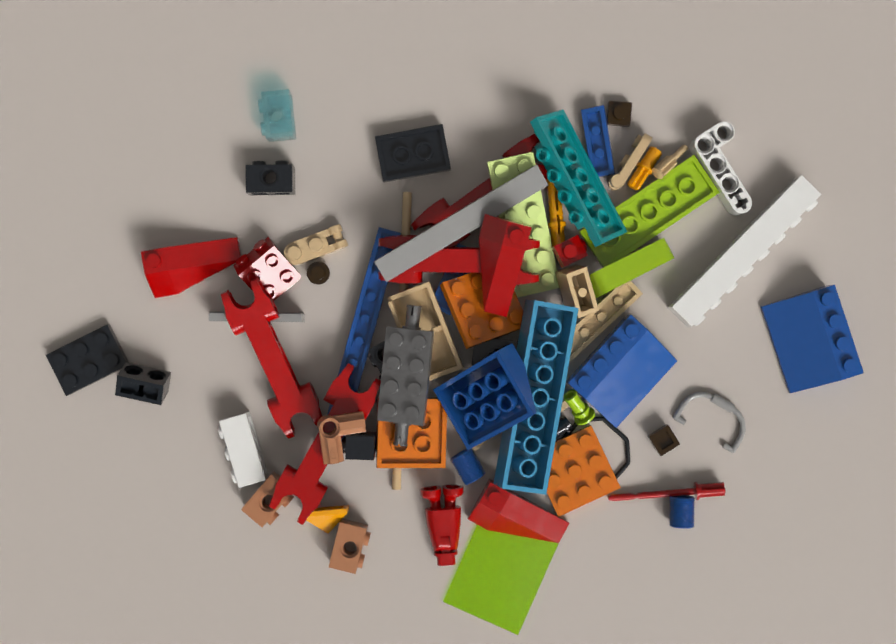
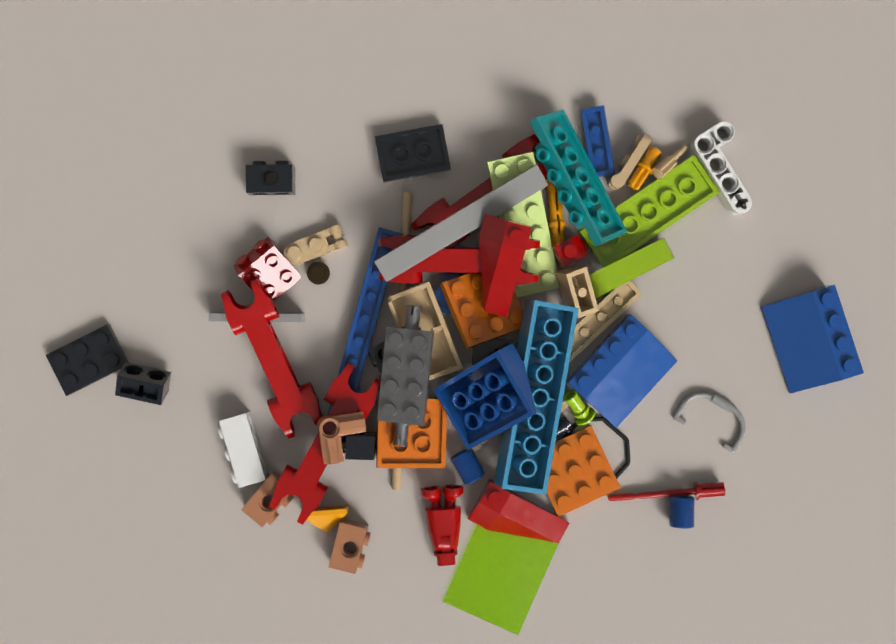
red wedge [141,237,241,298] -> none
clear light blue brick [258,89,296,142] -> none
dark brown plate [607,101,632,127] -> none
dark brown plate [647,424,680,456] -> none
white brick [667,175,821,327] -> none

